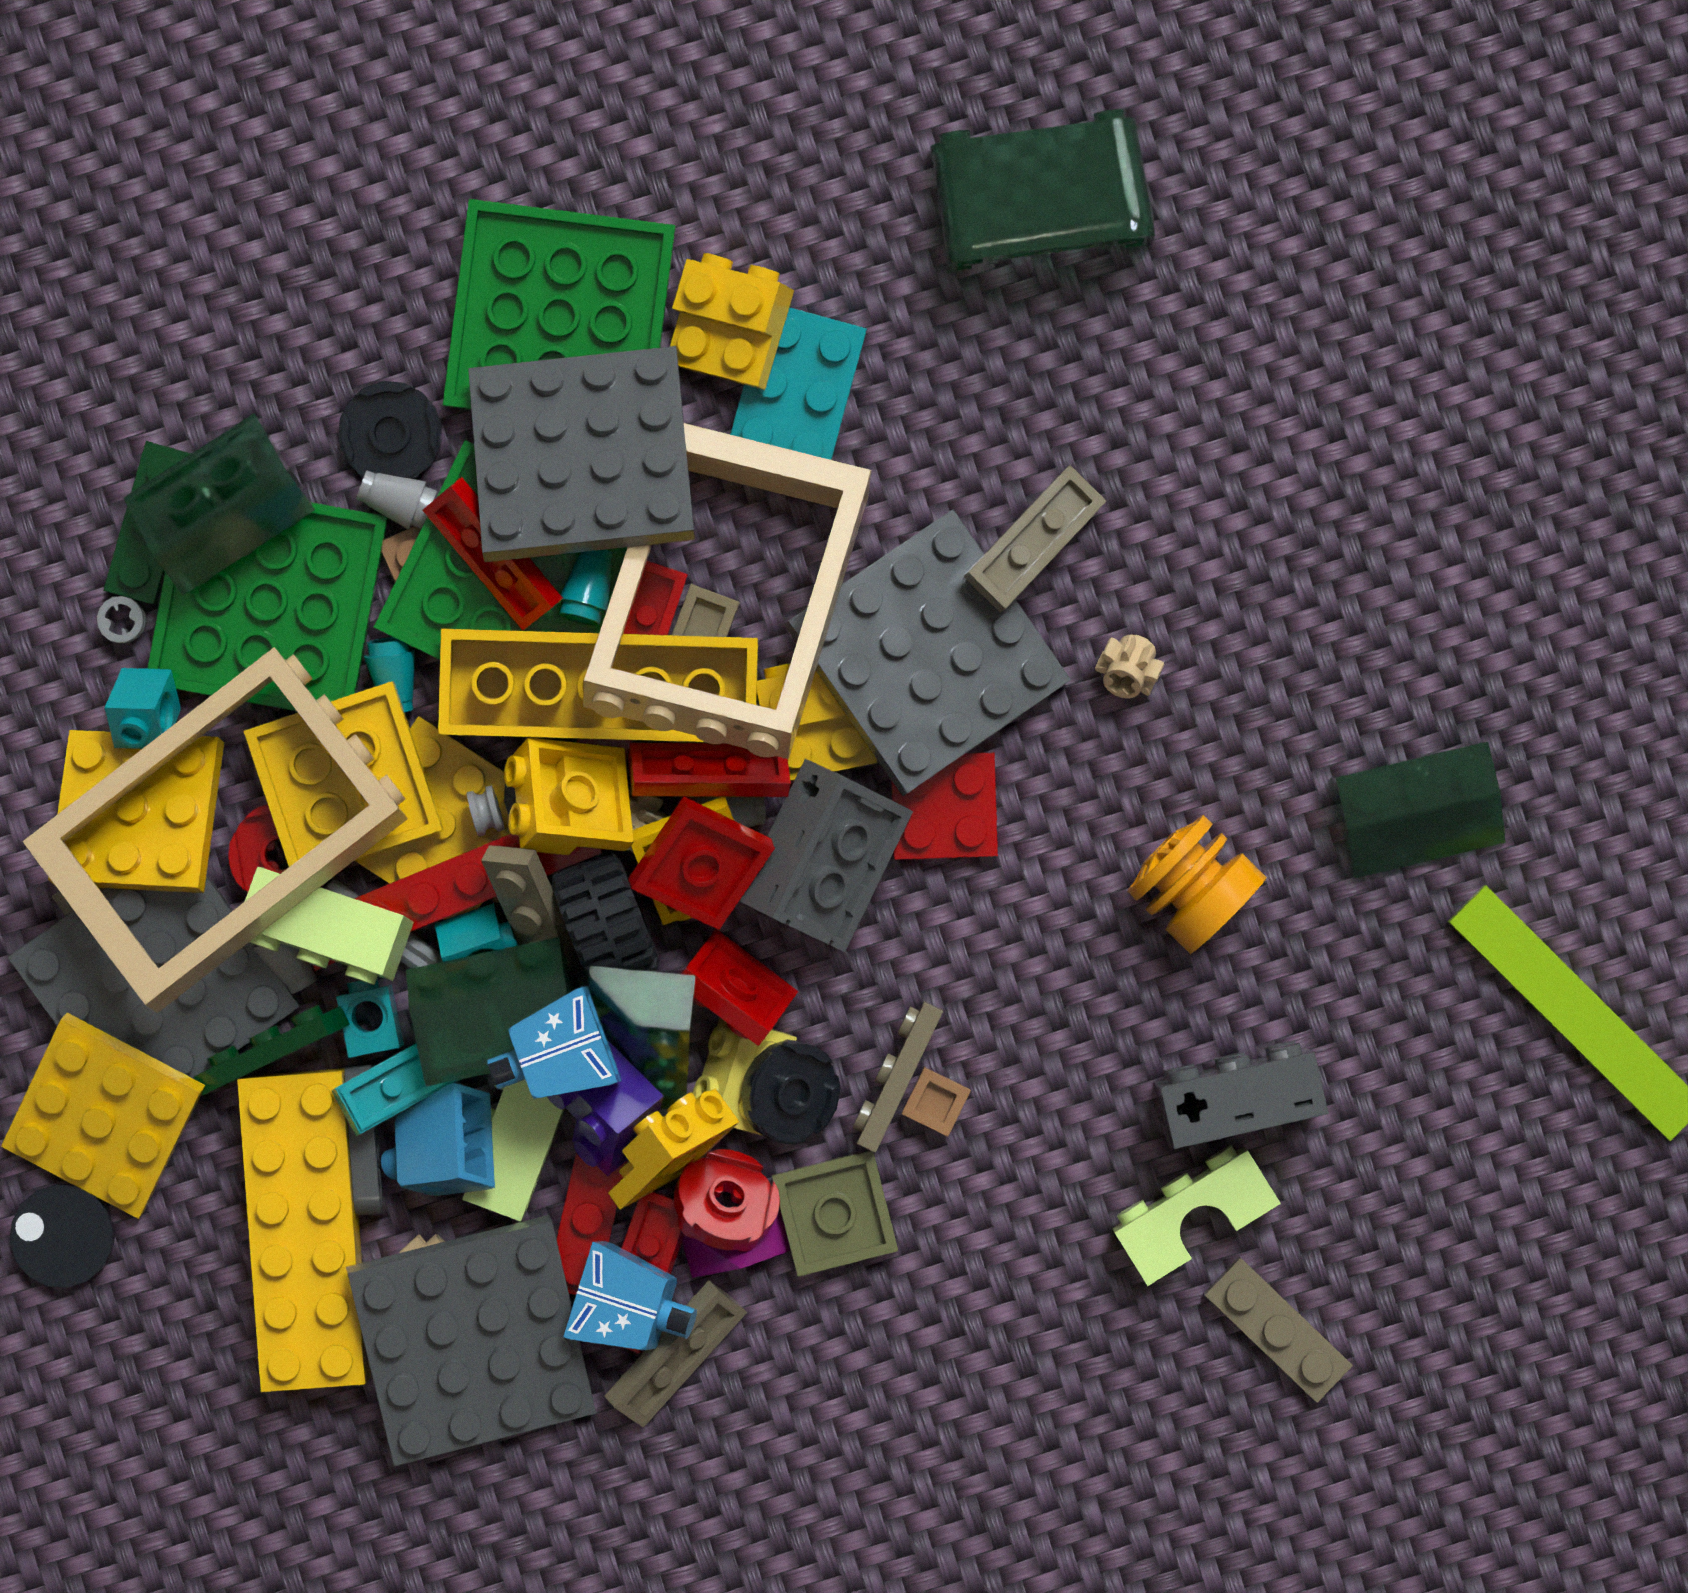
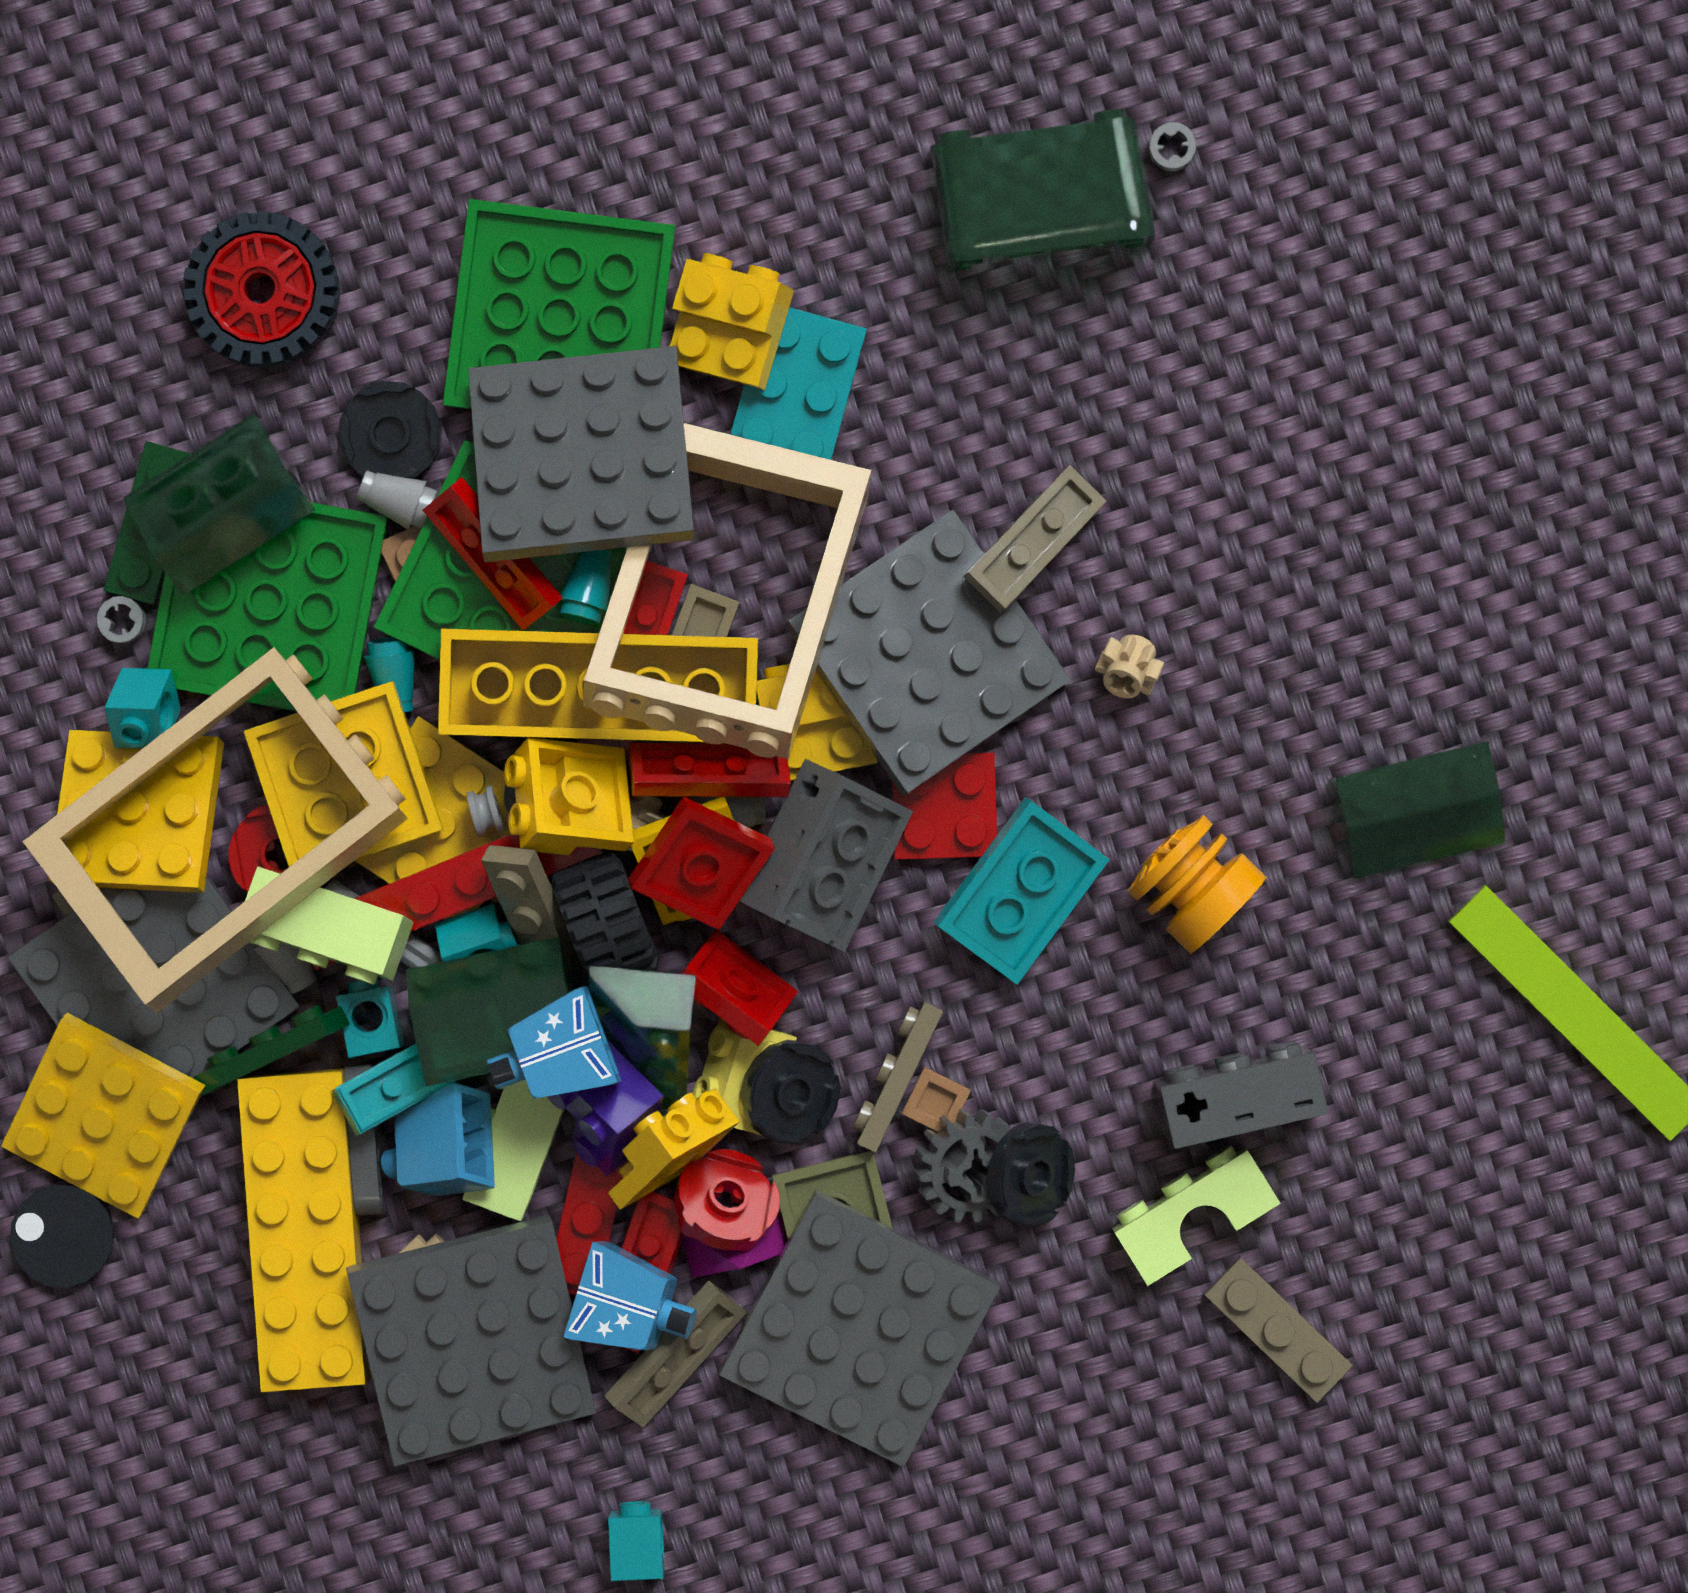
none -> wheel [183,211,340,368]
none -> teal brick [608,1501,665,1581]
none -> dark grey plate [719,1189,1000,1467]
none -> dark grey gear [912,1109,1010,1223]
none -> teal plate [933,797,1110,985]
none -> black tile [987,1122,1075,1227]
none -> light grey bush [1148,122,1196,172]

